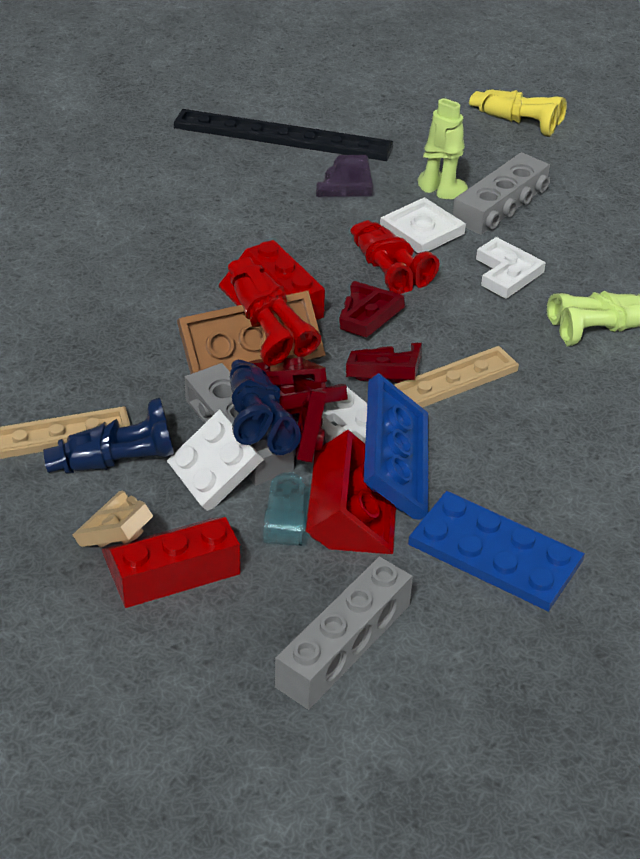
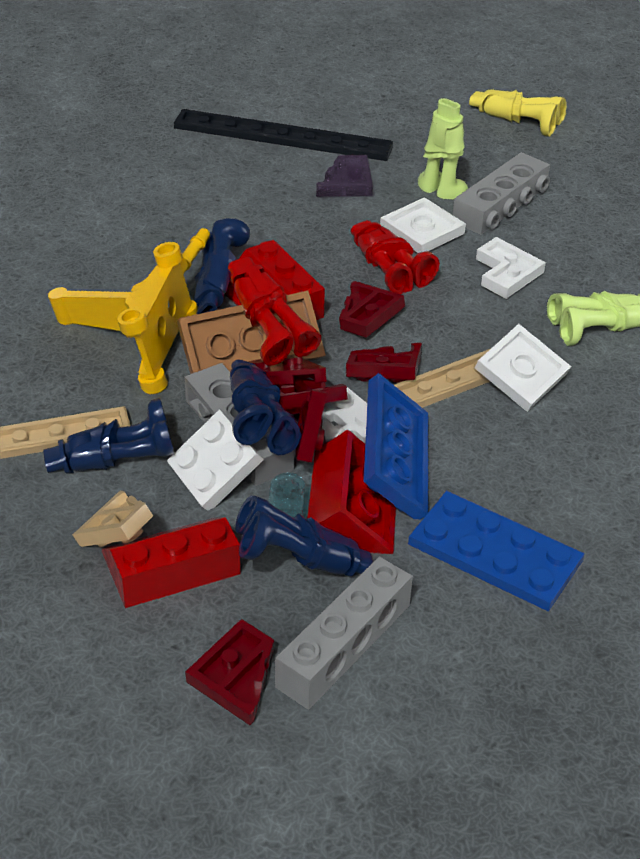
none -> yellow piece [48,228,211,394]
none -> dark red wing [185,619,274,725]
none -> dark blue piece [194,218,250,314]
none -> dark blue piece [235,495,373,577]
none -> white plate [475,324,571,412]

